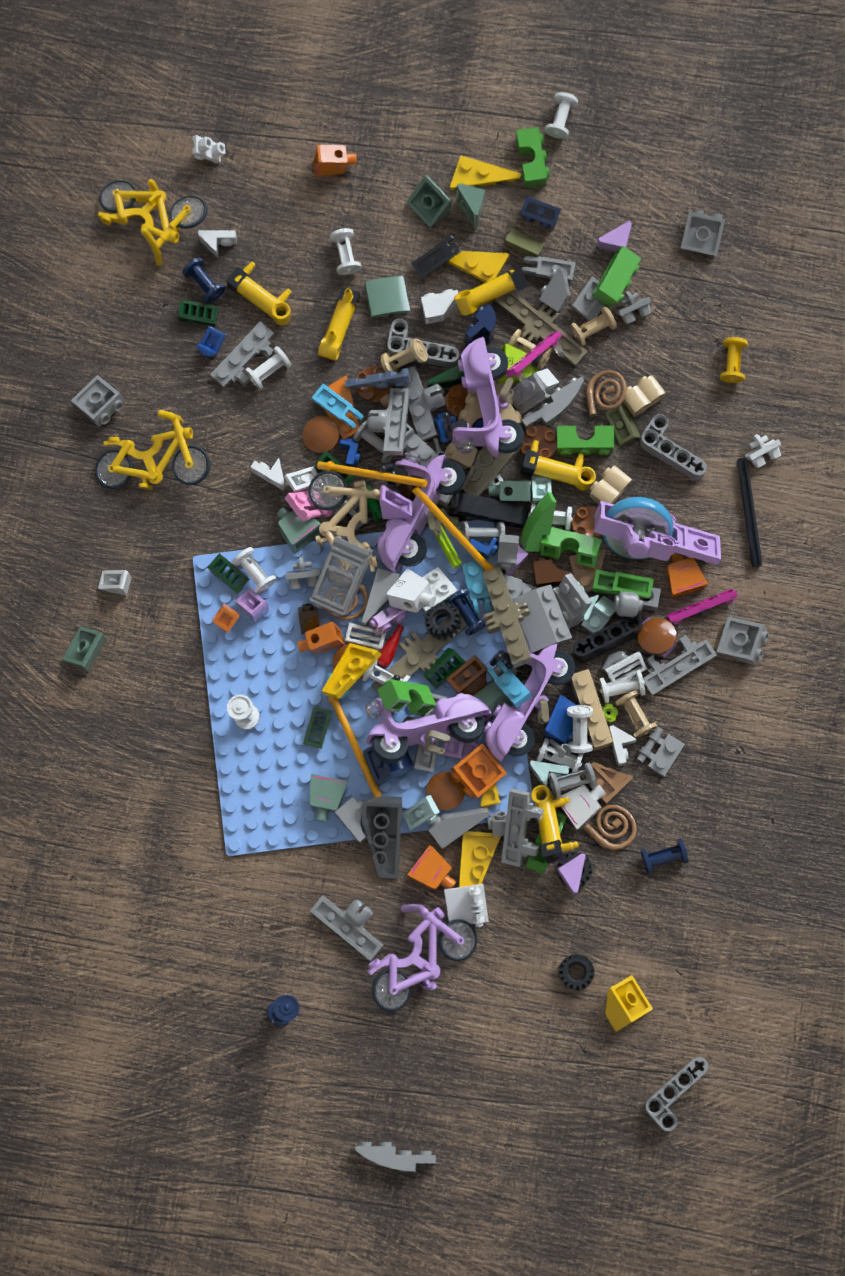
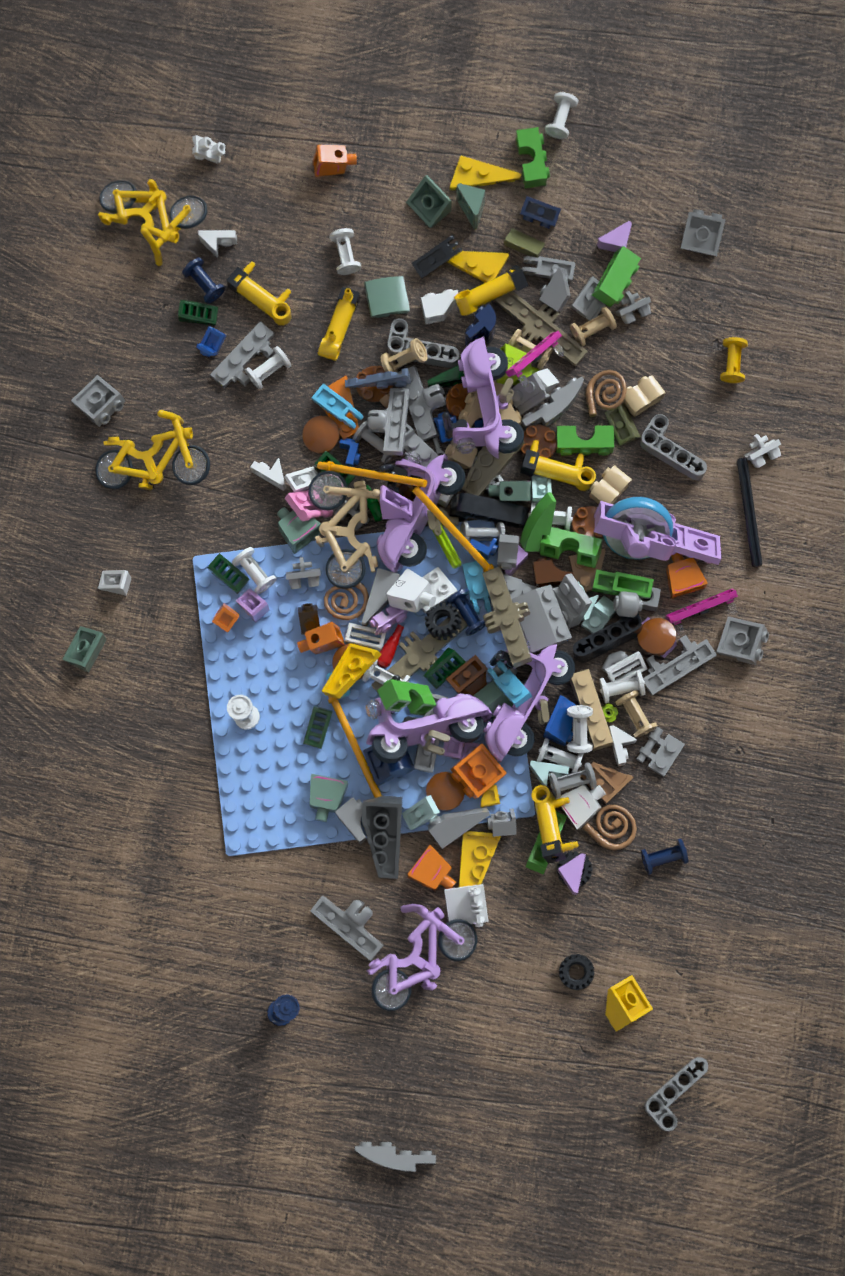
light grey door [309,536,374,617] -> none
light grey hinge [501,789,544,867] -> none
light grey hand [549,739,572,758] -> none

